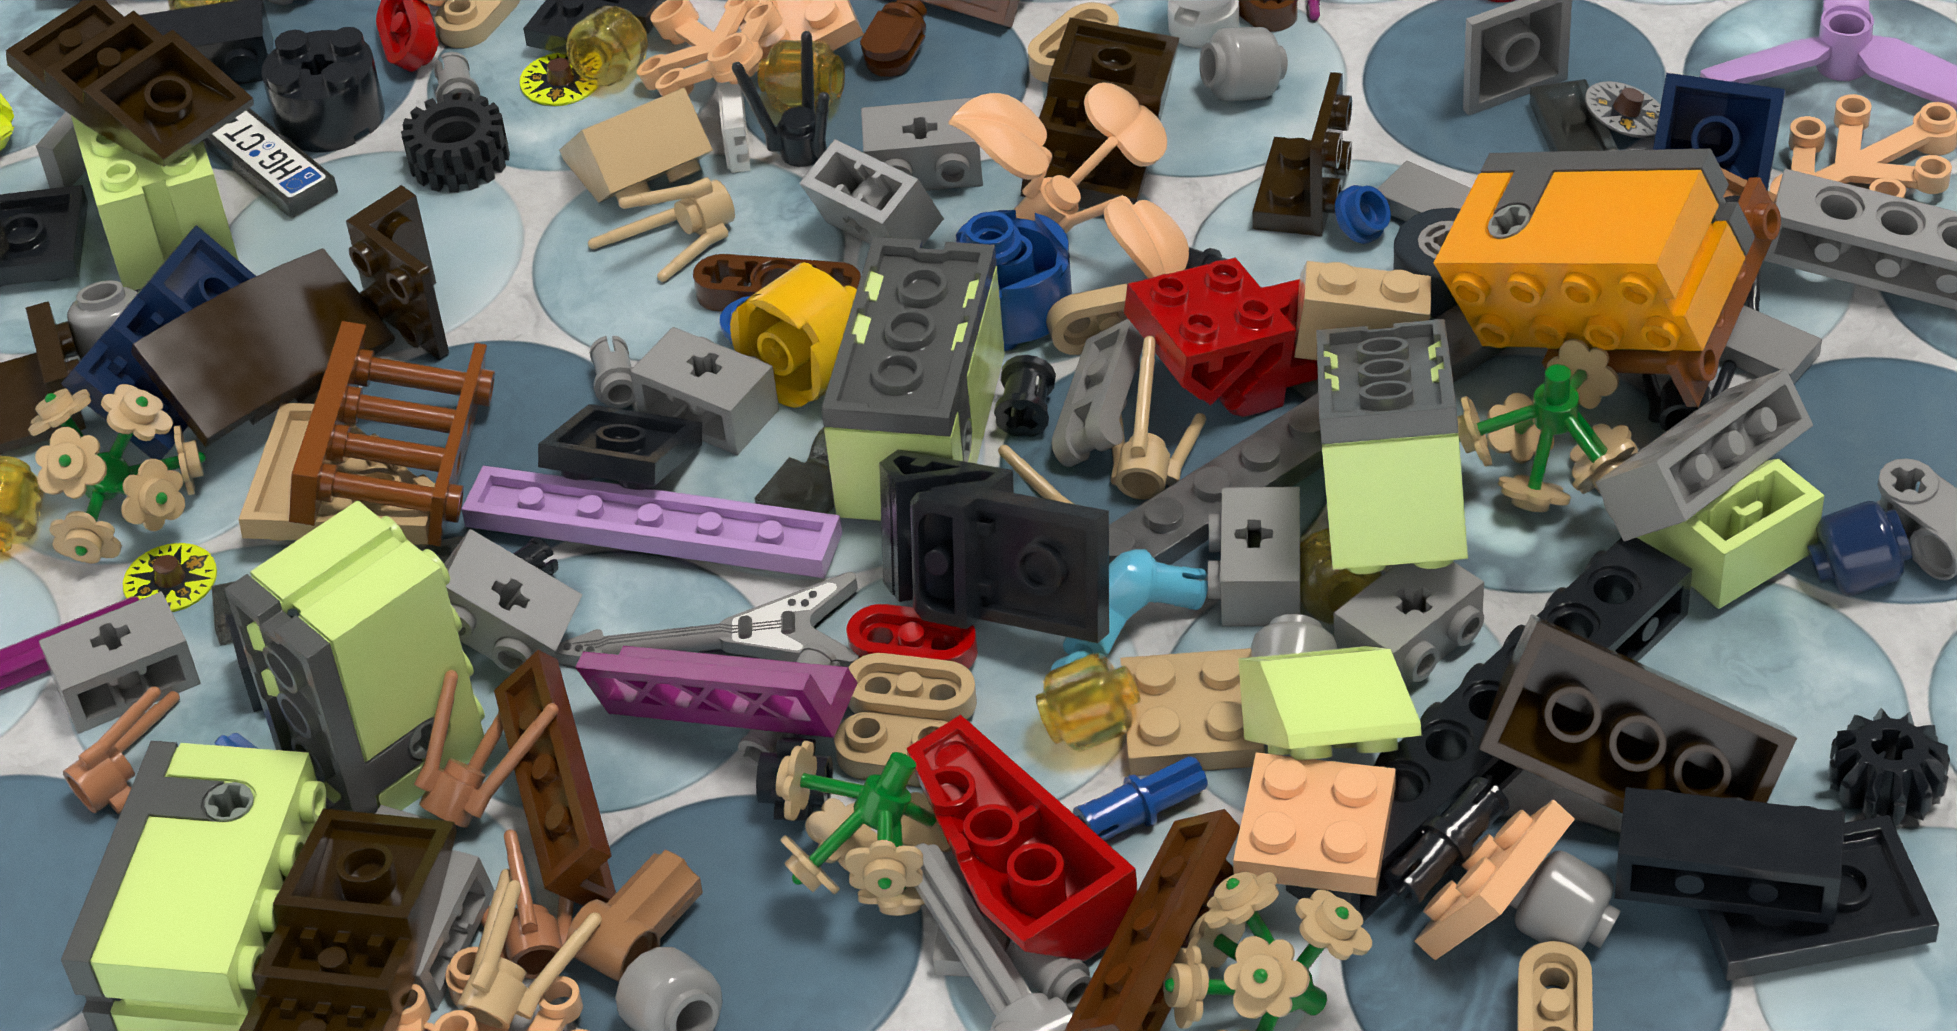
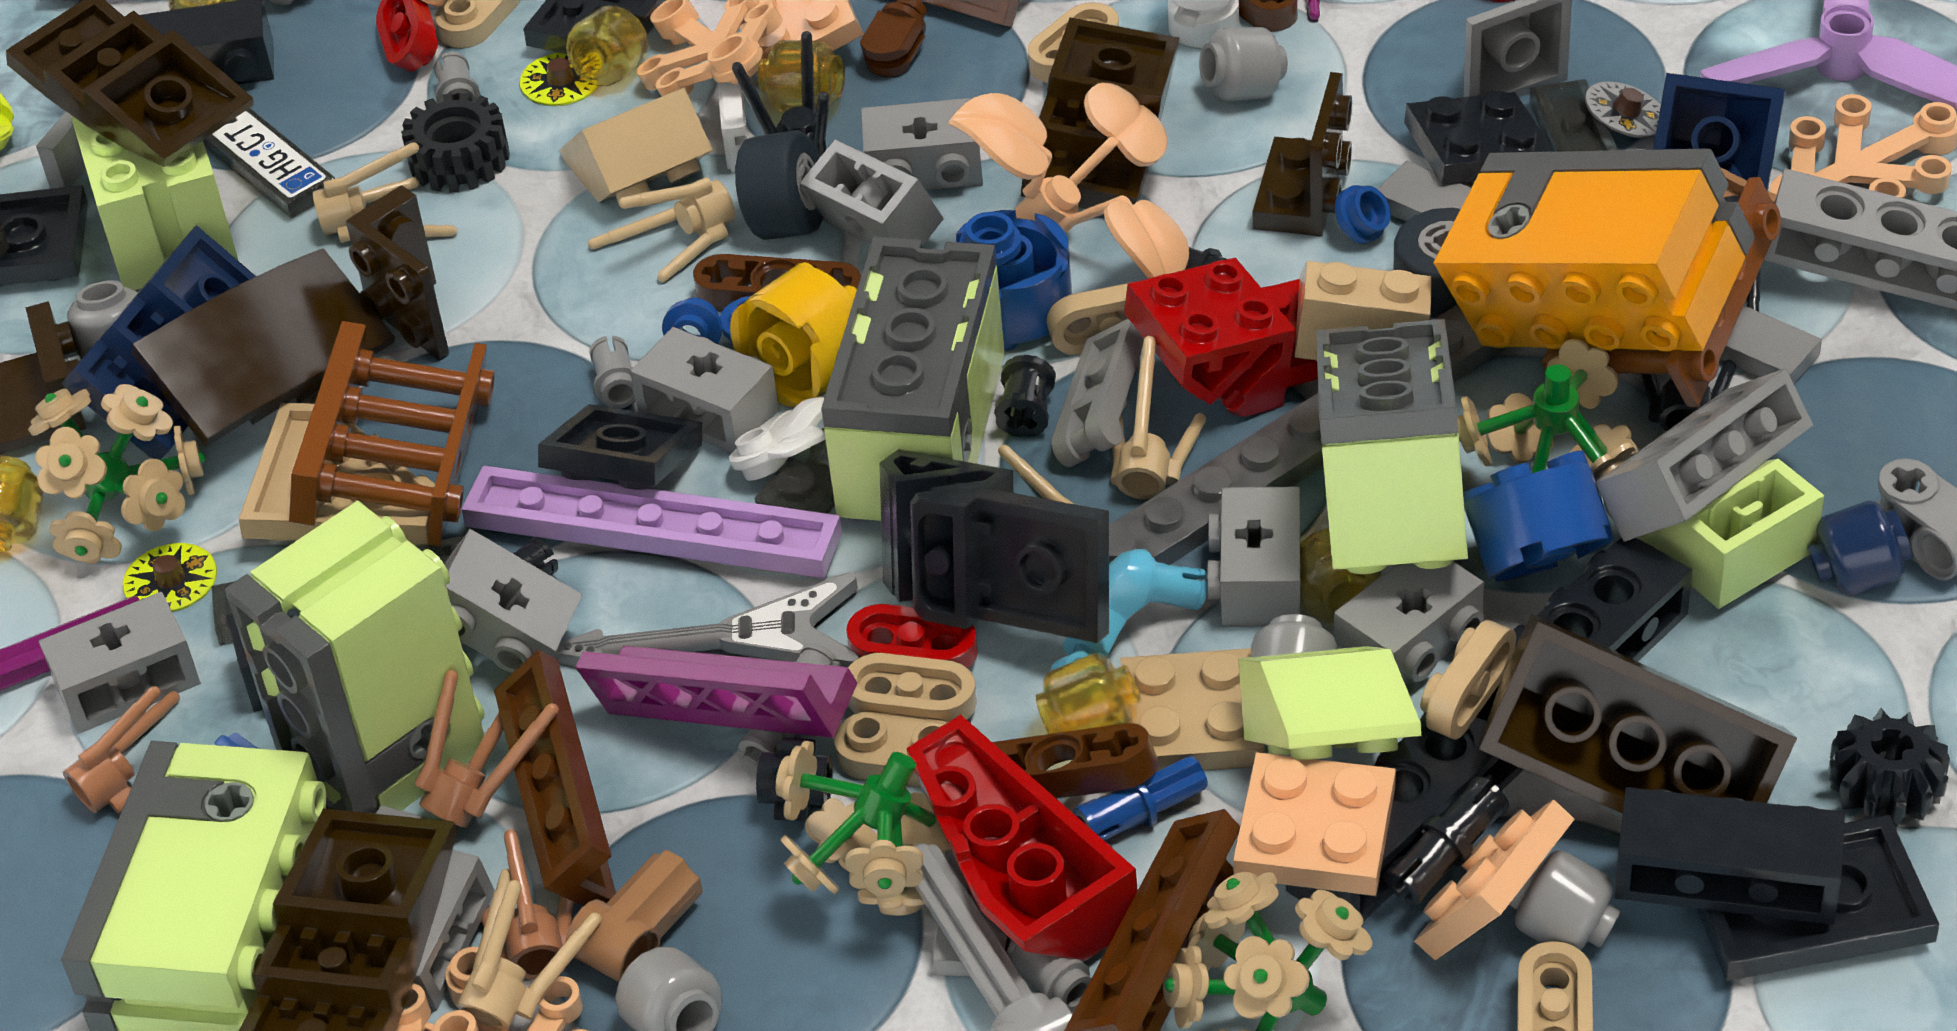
black brick [262,27,385,152] -> none
none -> tan plant [313,142,457,243]
none -> blue plate [662,298,723,344]
none -> white plate [729,397,825,481]
none -> black wheel [735,130,824,240]
none -> reddish brown beam [993,723,1159,799]
none -> black plate [1404,91,1555,185]
none -> tan plate [1420,620,1516,740]
none -> blue brick [1463,451,1615,582]

